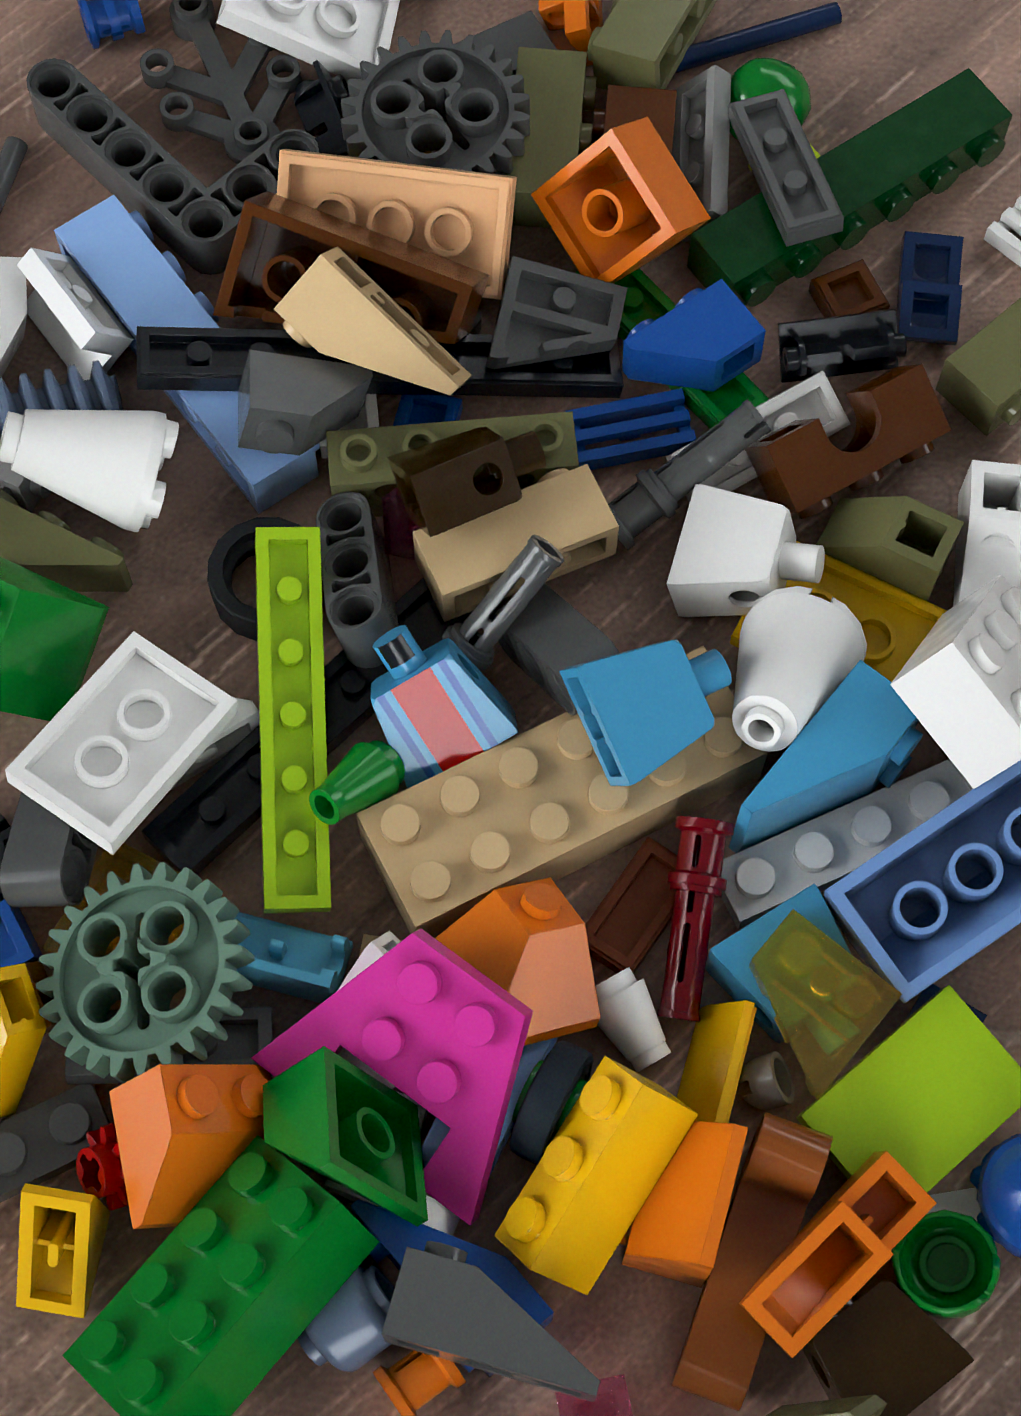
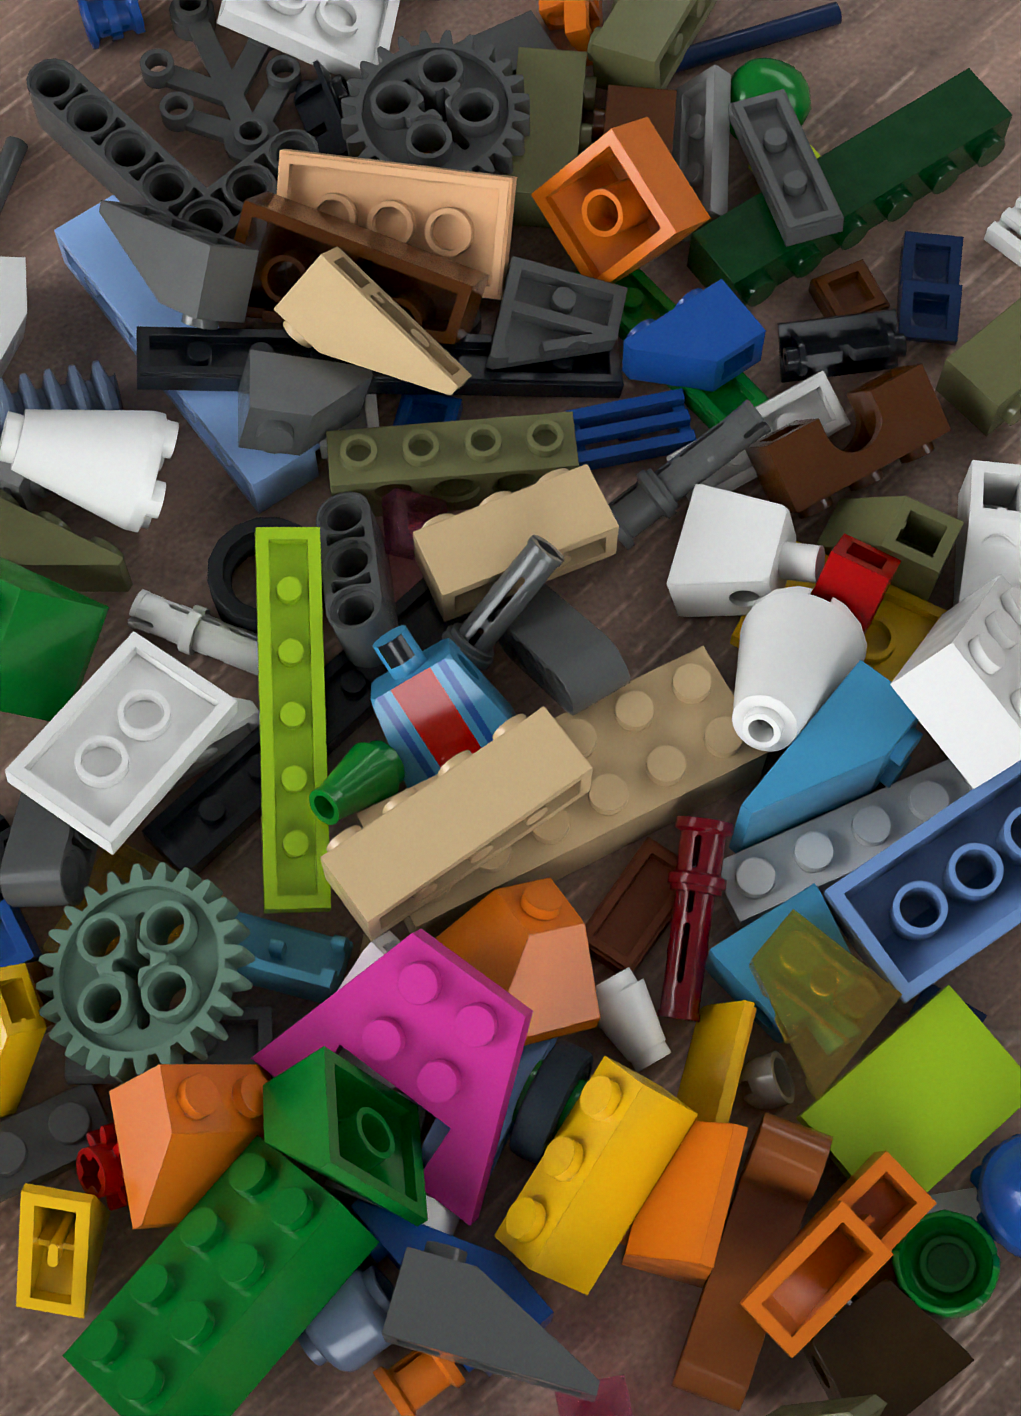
white panel [17,247,134,380] -> none
dark brown torso [387,426,546,537] -> none
dark azure torso [559,639,732,786] -> none
none -> dark grey slope [99,200,259,330]
none -> white pin [128,589,258,676]
none -> tan brick [320,706,593,941]
none -> red brick [811,533,902,635]

